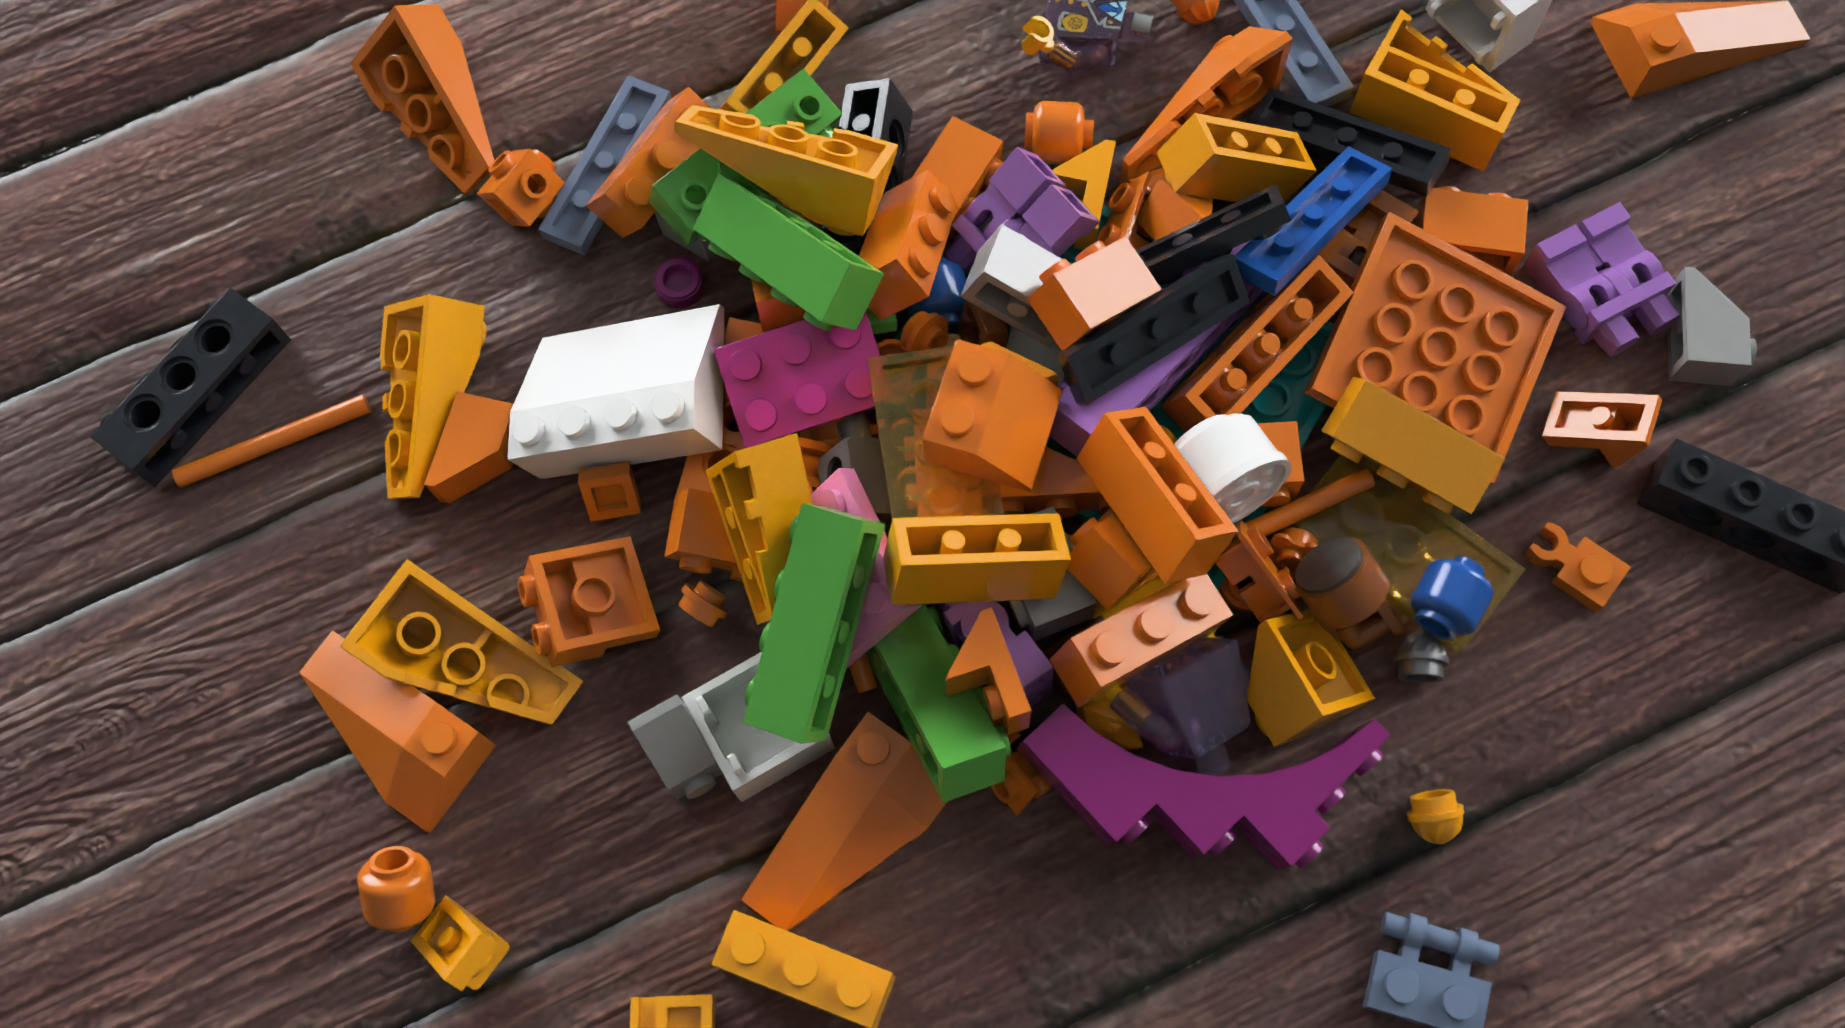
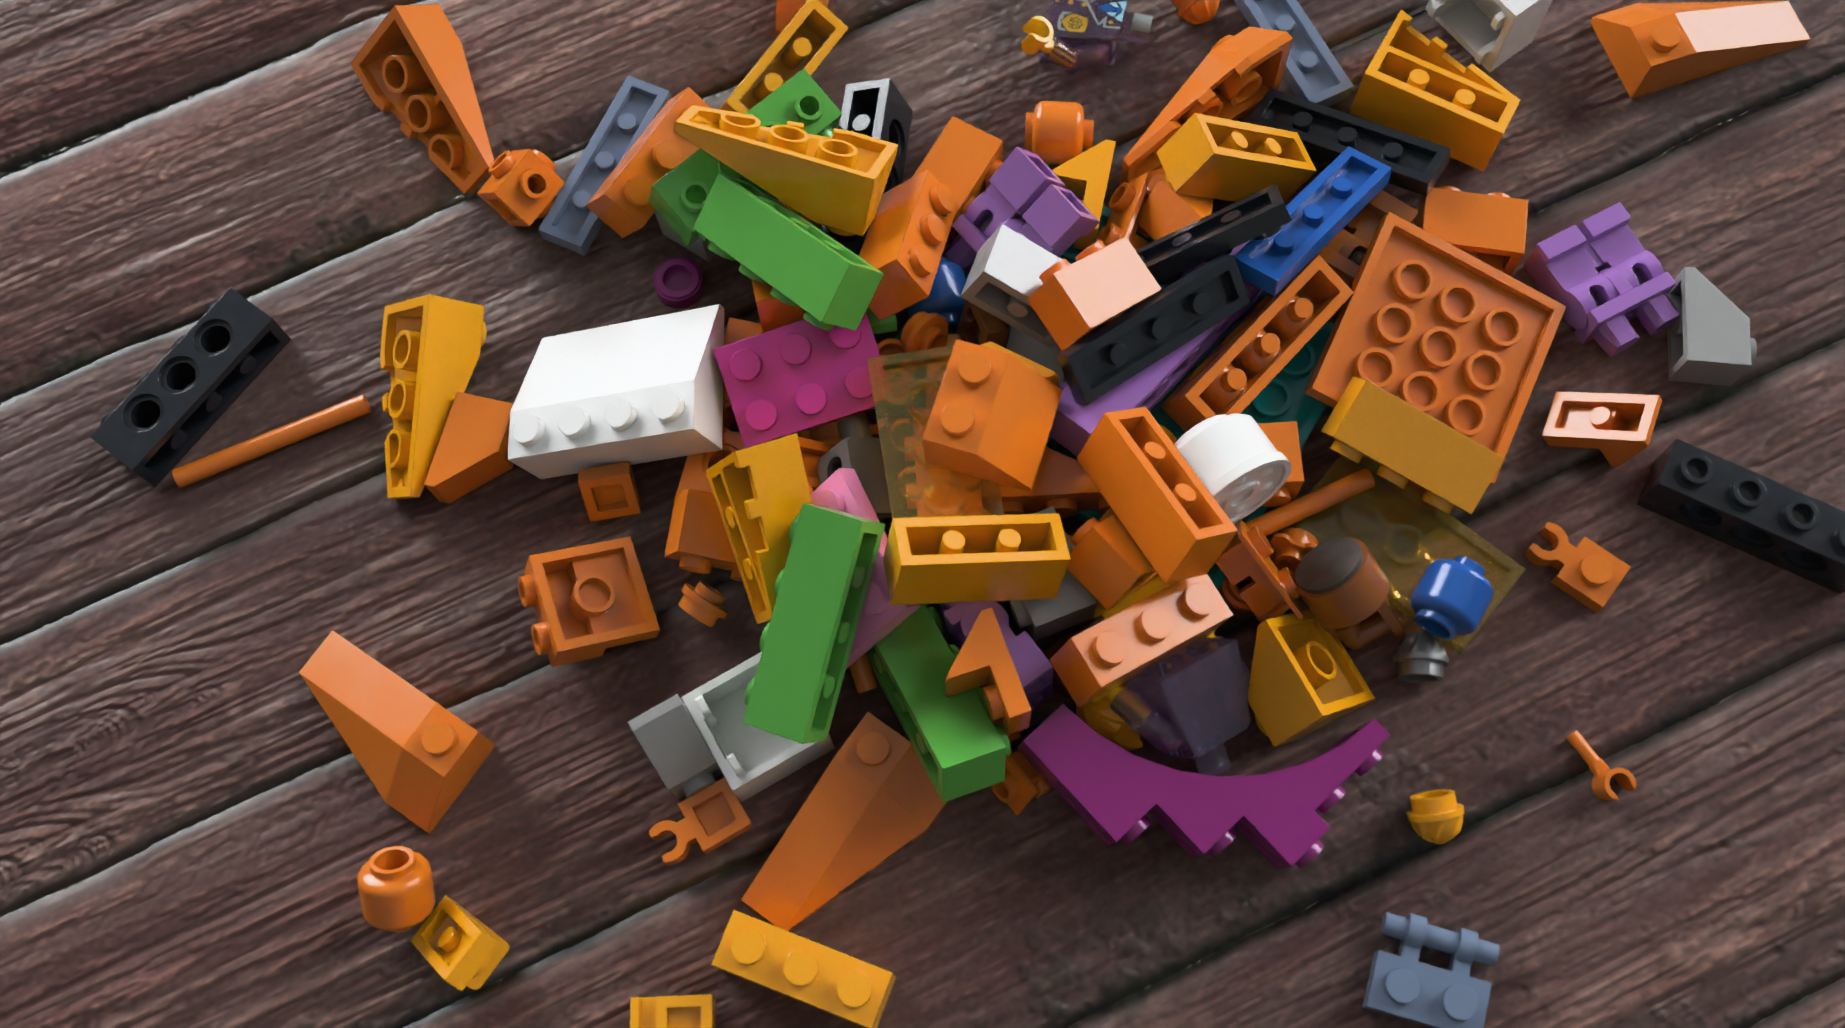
light orange wedge [340,559,583,725] -> none
none -> orange plate [648,777,754,865]
none -> orange hand [1566,730,1636,801]

